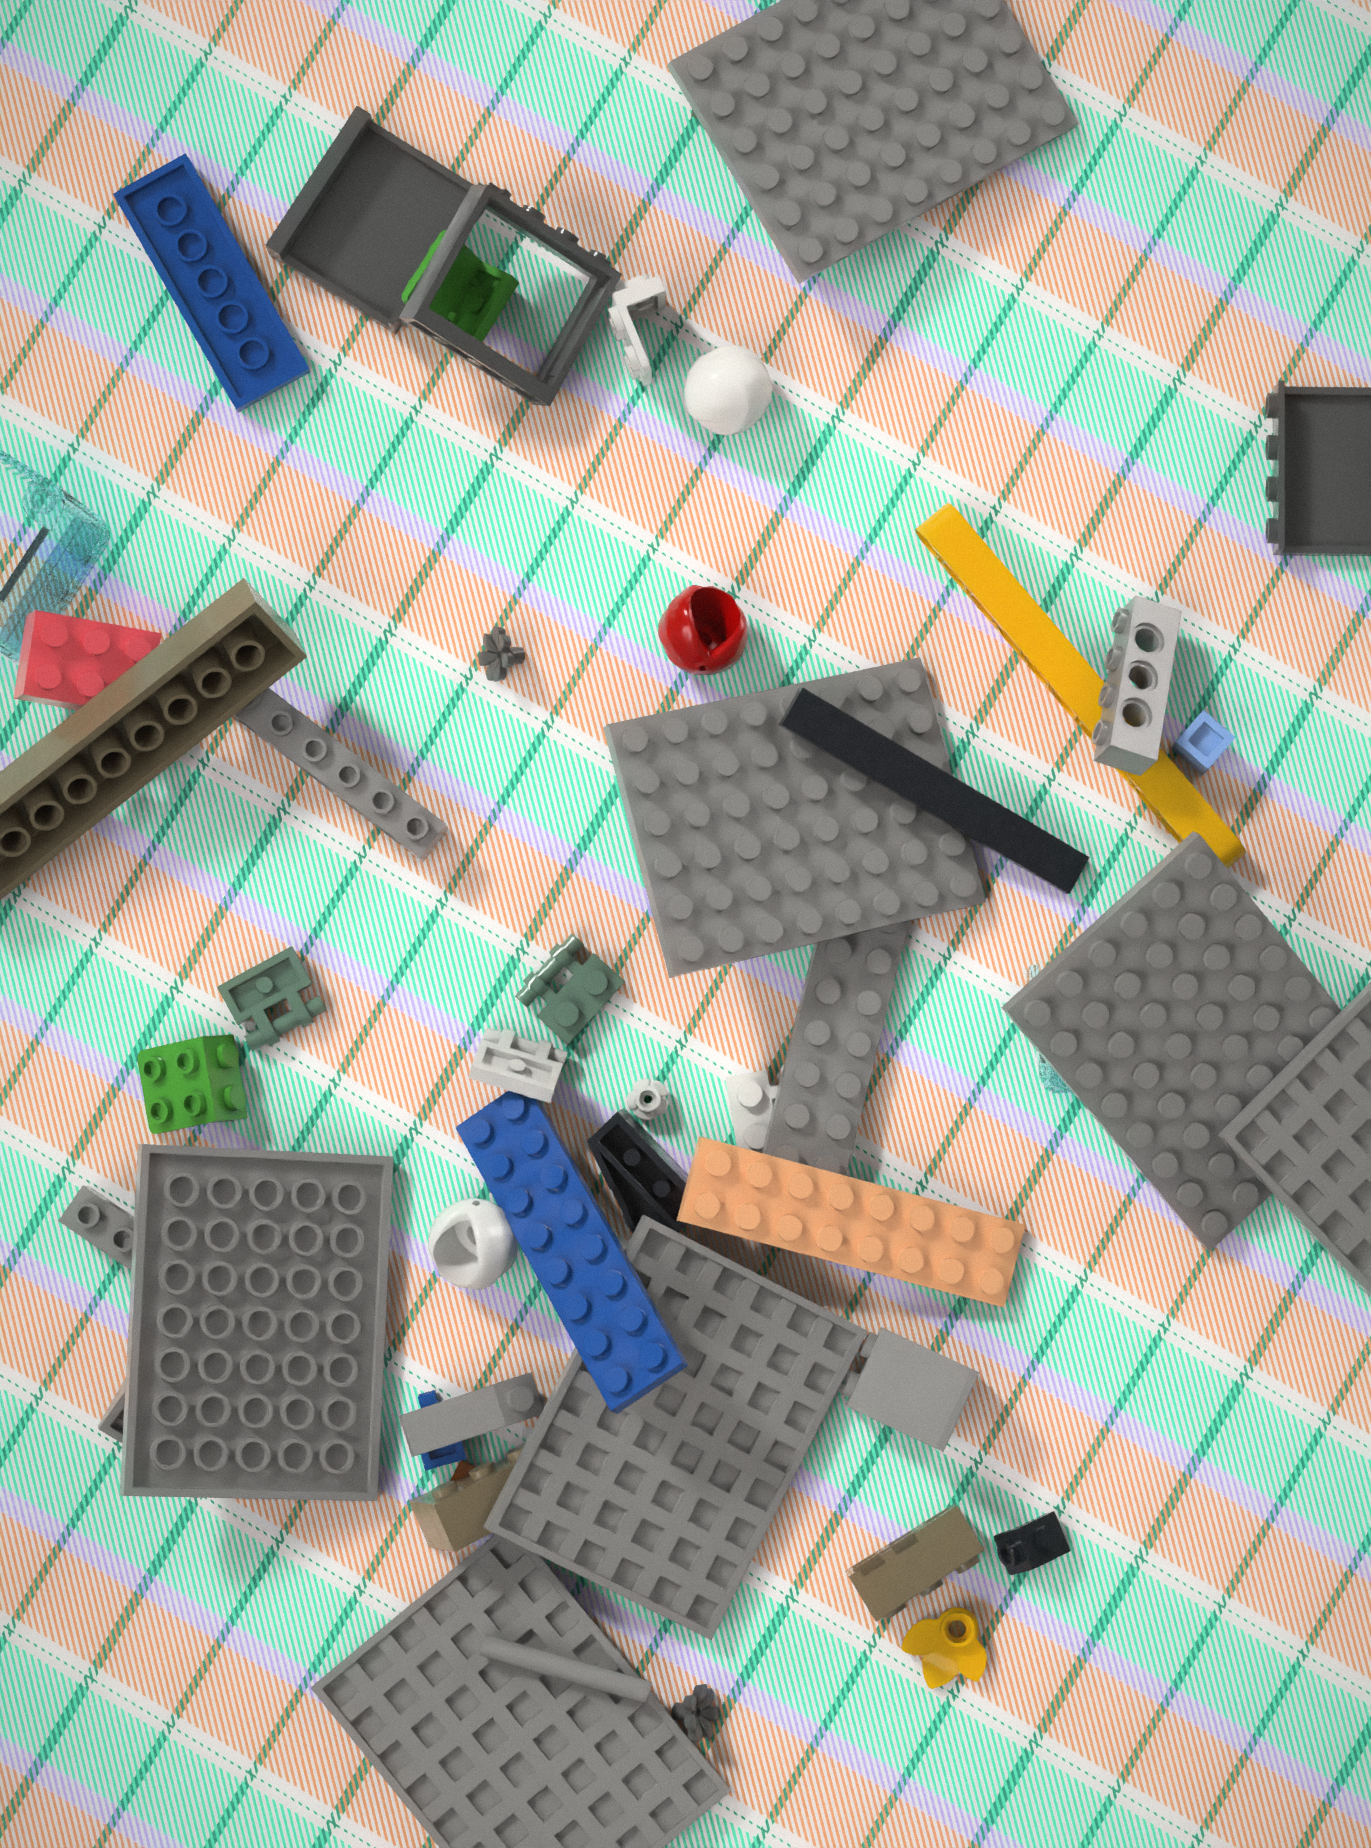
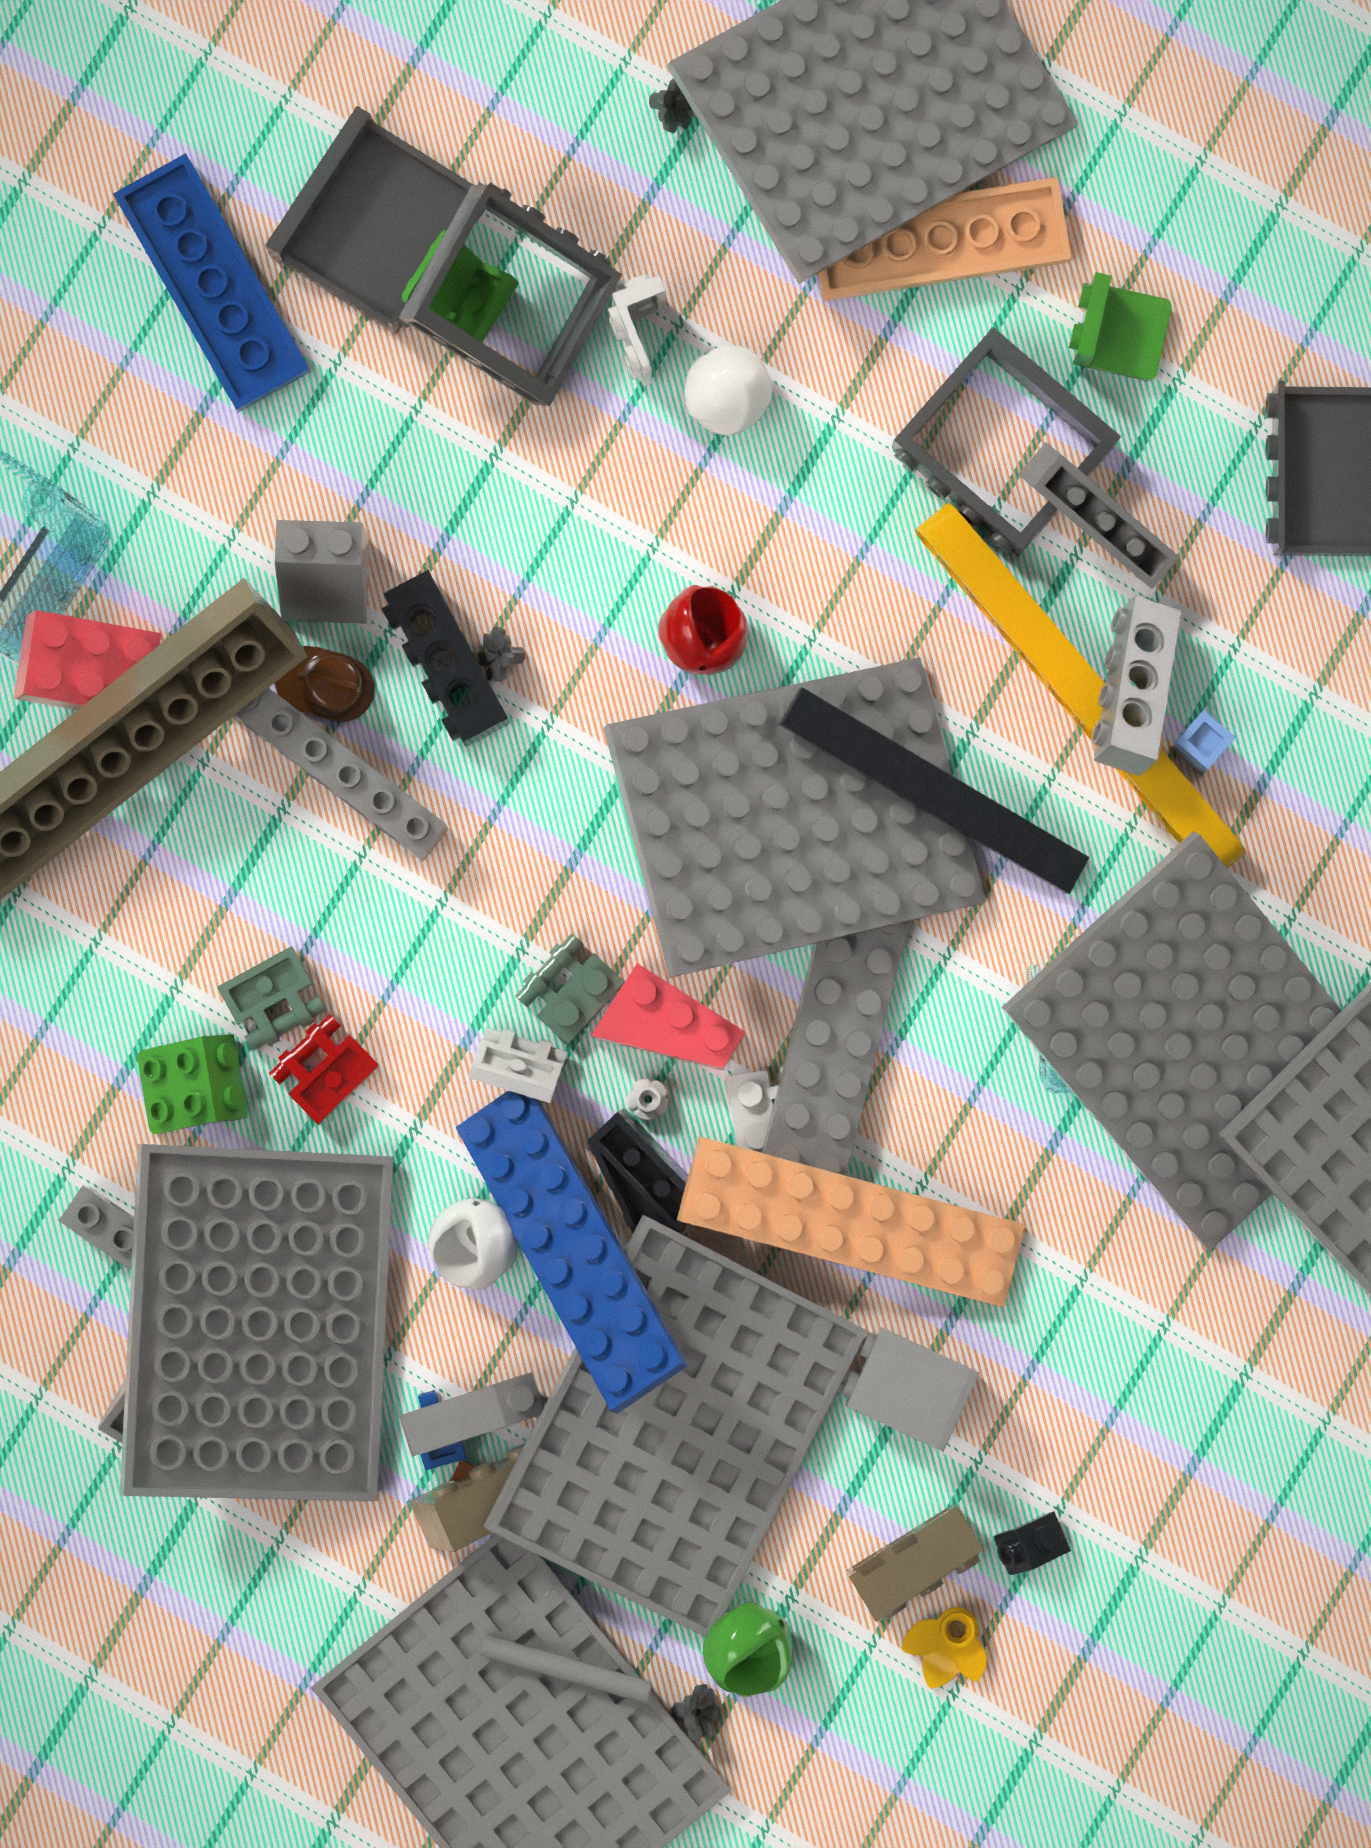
none -> red plate [268,1014,380,1125]
none -> light grey slope [274,520,370,624]
none -> reddish brown piece [274,646,375,722]
none -> black brick [381,570,510,747]
none -> coral wedge [591,963,746,1071]
none -> dark grey plant [649,78,692,133]
none -> bright green piece [702,1602,794,1697]
none -> light nougat plate [818,177,1072,302]
none -> dark grey window [891,327,1121,557]
none -> light grey brick [1018,442,1180,589]
none -> bright green bracket [1069,272,1172,381]

